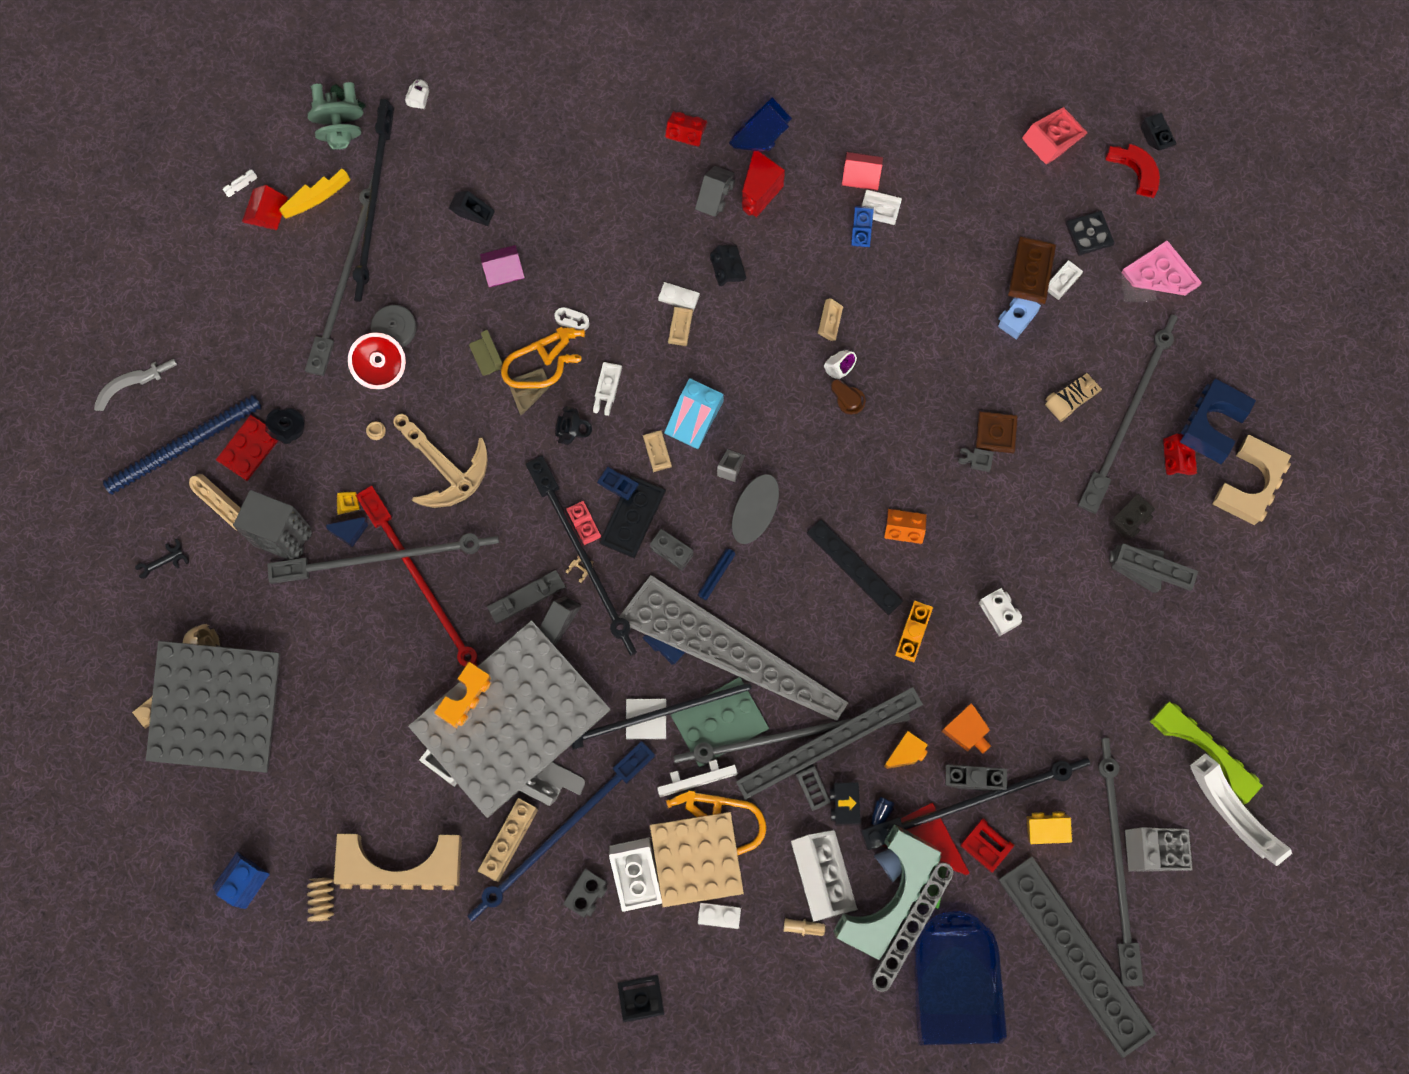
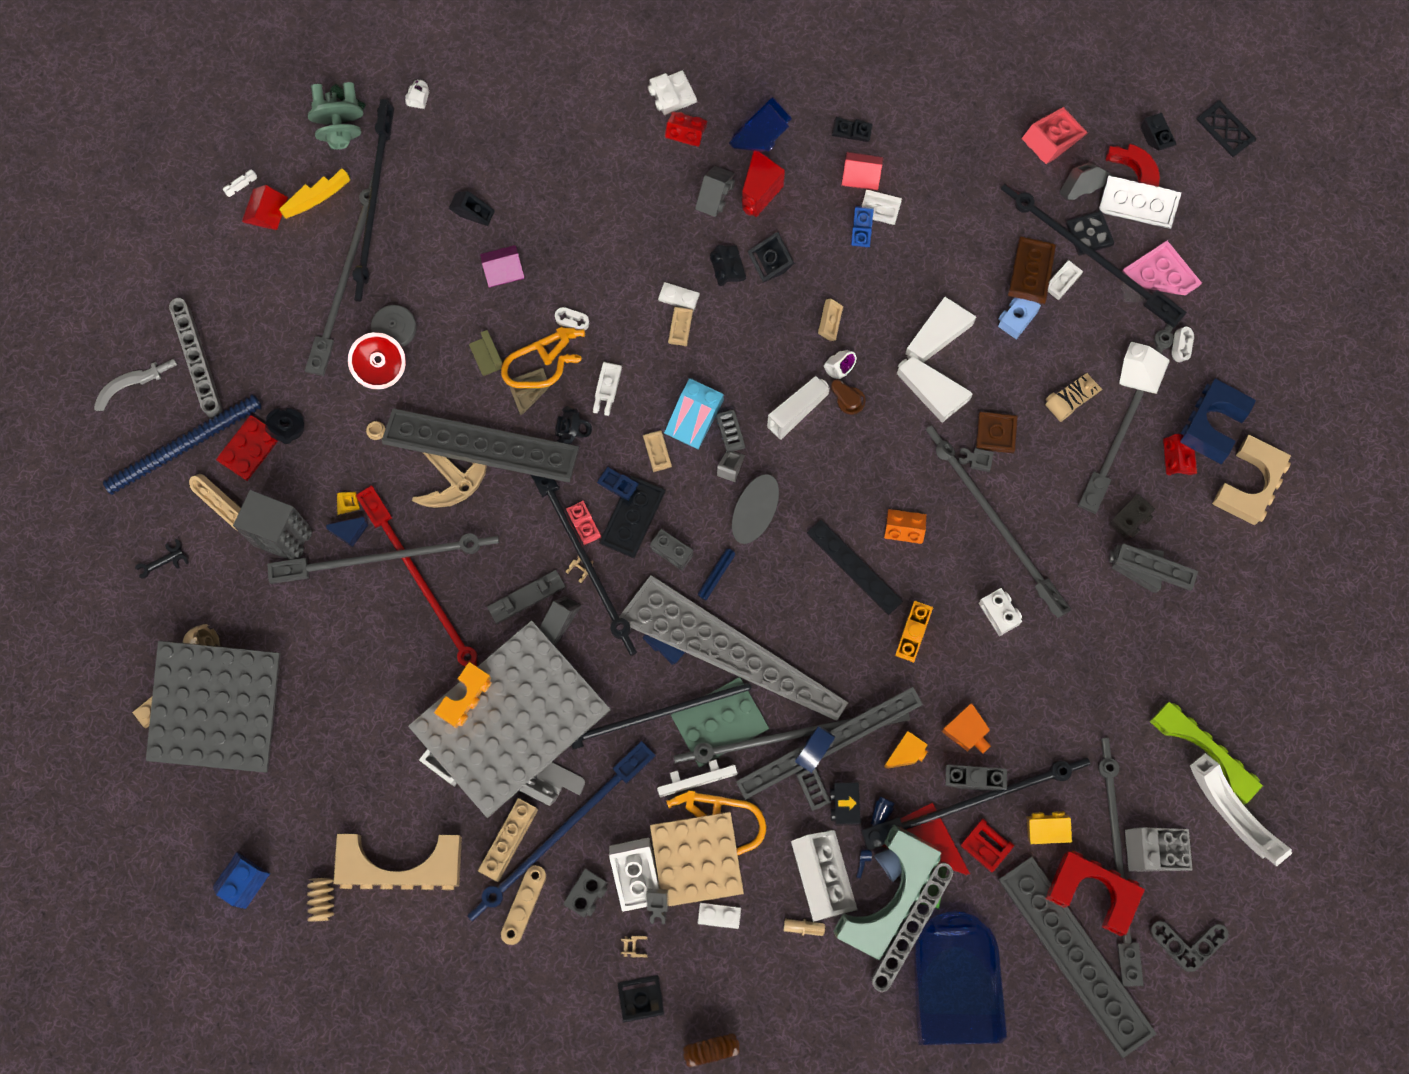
white tile [626,699,666,740] -> none
none -> light grey beam [169,298,222,418]
none -> dark grey plate [382,409,579,483]
none -> tan plate [501,866,546,945]
none -> tan piece [621,936,648,957]
none -> dark grey plate [646,889,669,924]
none -> white plate [648,70,697,115]
none -> reddish brown gear [683,1033,740,1067]
none -> dark grey slope [716,410,745,453]
none -> black slope [747,232,795,283]
none -> white slope [767,376,829,440]
none -> dark blue slope [795,725,835,773]
none -> black slope [831,117,873,142]
none -> dark blue hand [856,850,872,878]
none -> white slope [897,356,972,423]
none -> white slope [906,297,976,363]
none -> dark grey bar [926,426,1072,618]
none -> black bar [1001,183,1187,328]
none -> red arch [1045,851,1145,936]
none -> dark grey slope [1060,162,1116,200]
none -> tile [1098,175,1182,229]
none -> white slope [1120,342,1169,394]
none -> dark grey beam [1149,921,1229,972]
none -> white beam [1172,327,1194,362]
none -> black window [1196,100,1257,157]

